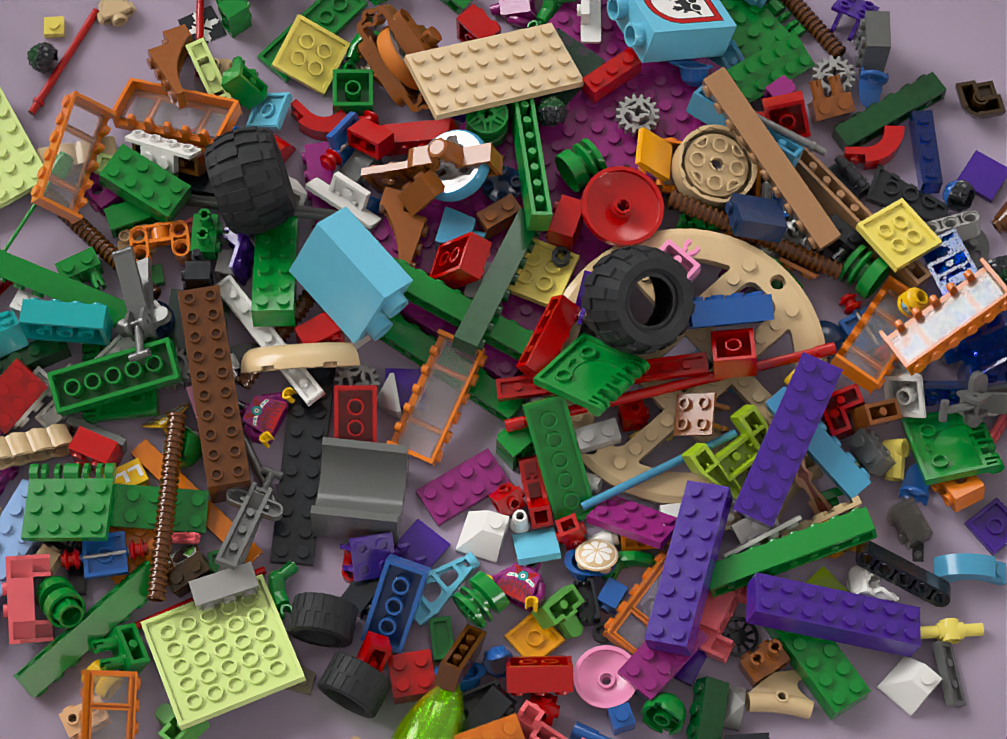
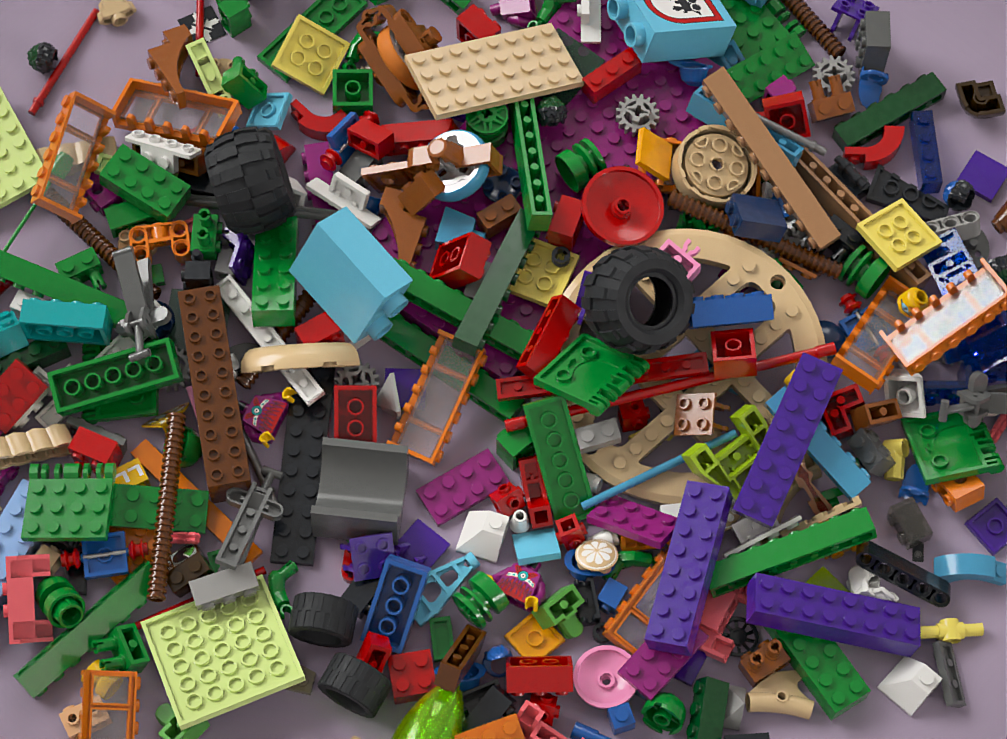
light yellow plate [44,16,65,38] -> none

